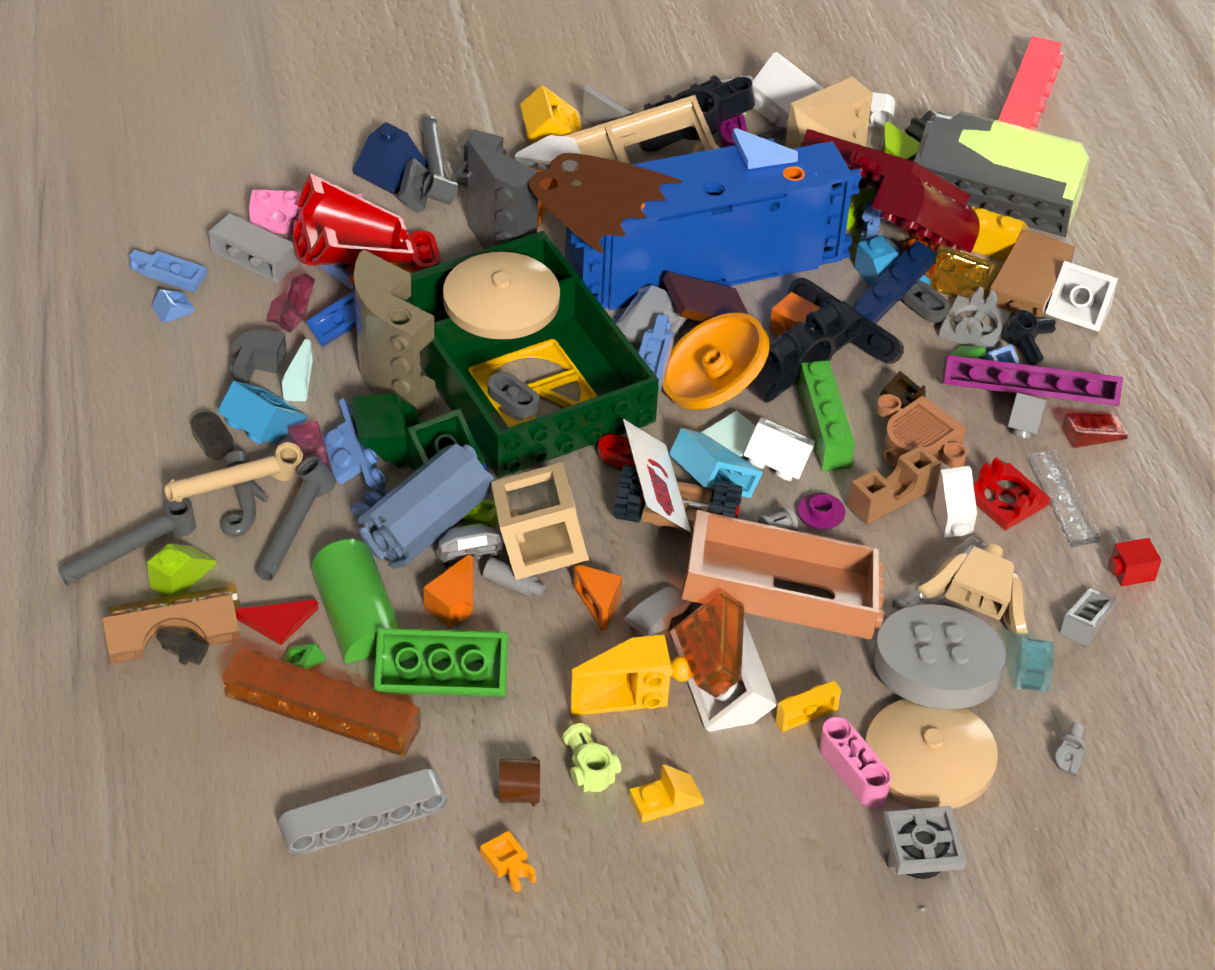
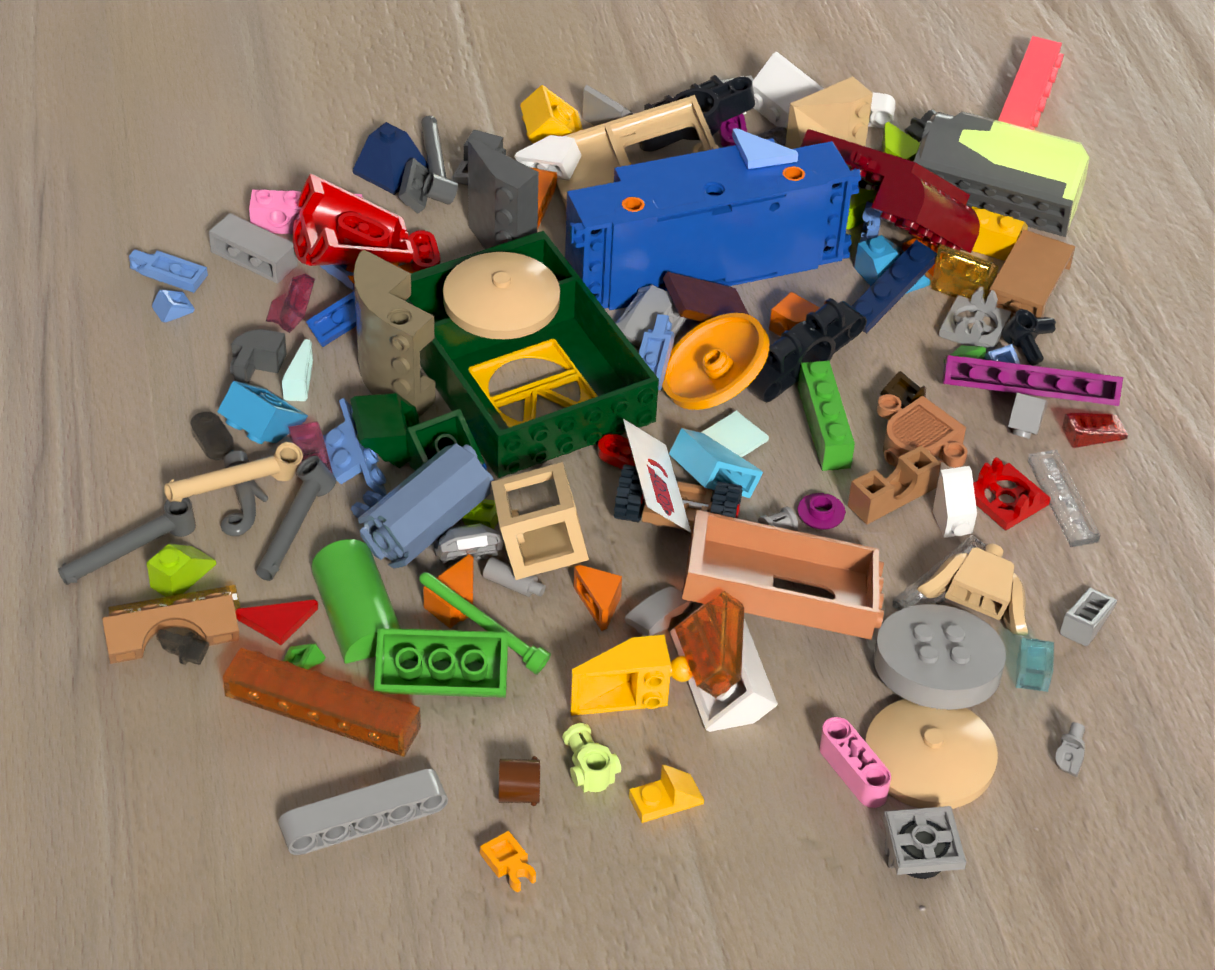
dark grey plate [488,372,539,418] -> none
reddish brown piece [529,153,682,253] -> none
white slope [744,417,815,481] -> none
yellow plate [775,680,841,732] -> none
black piece [788,278,904,364] -> none
dark grey plate [902,280,950,323] -> none
white slope [1045,261,1118,332] -> none
red brick [1108,538,1161,587] -> none
none -> red plate [337,212,390,248]
none -> bright green piece [419,572,551,675]

